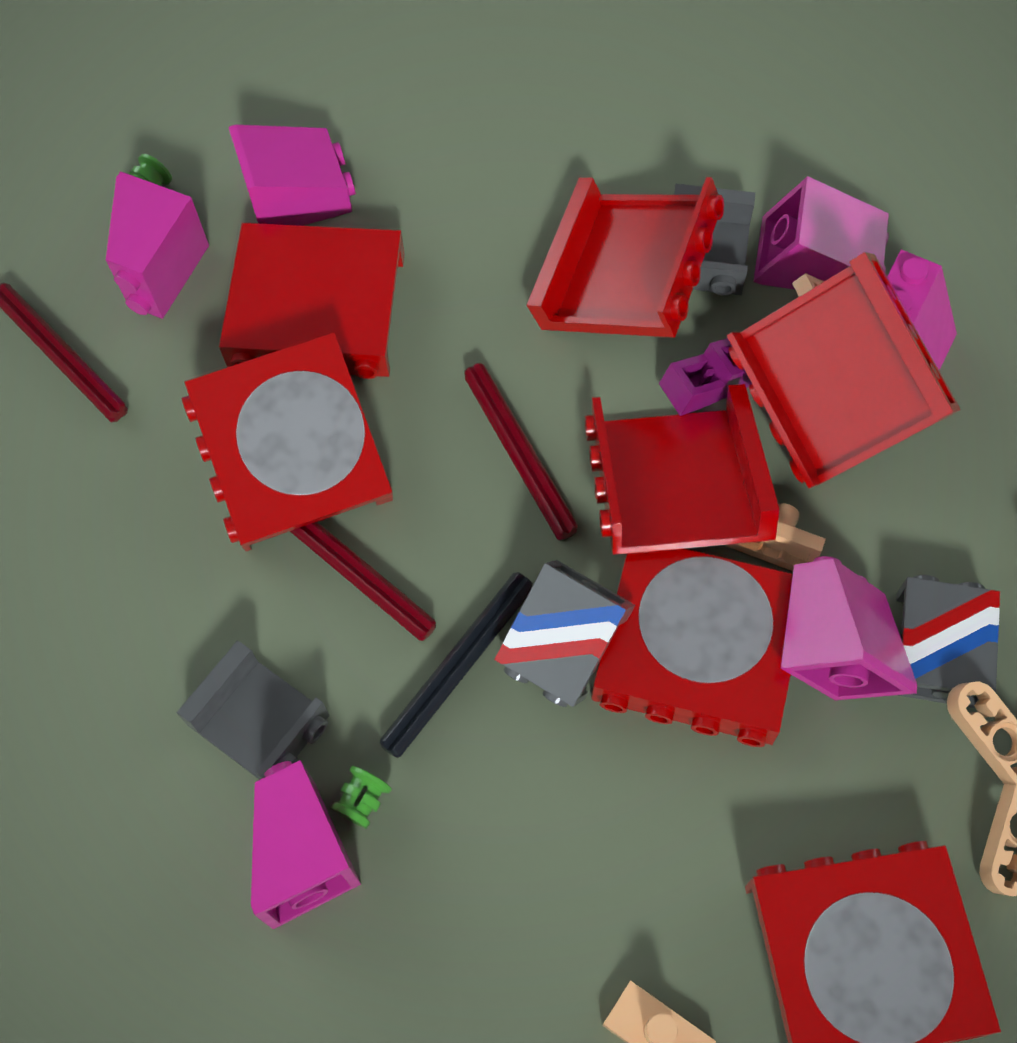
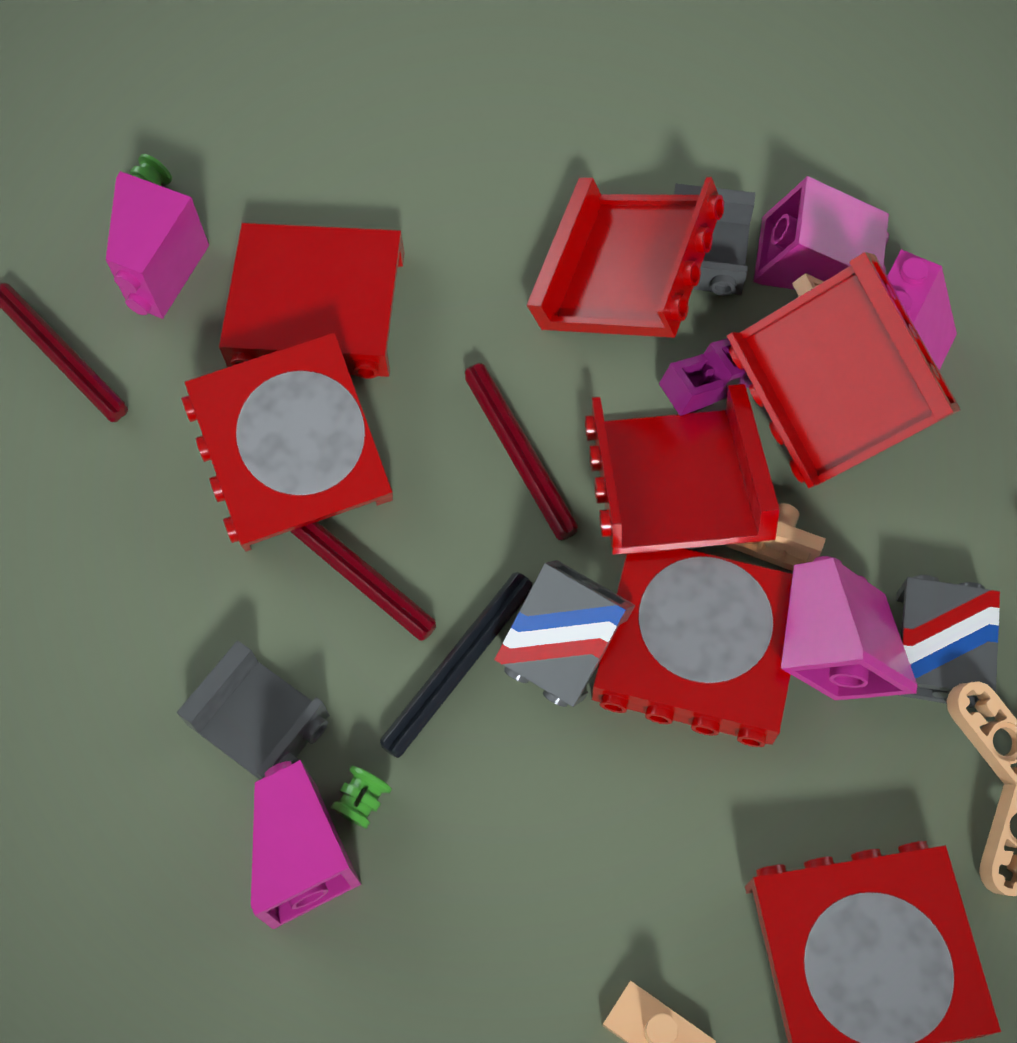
dark pink slope [228,125,356,226] -> none

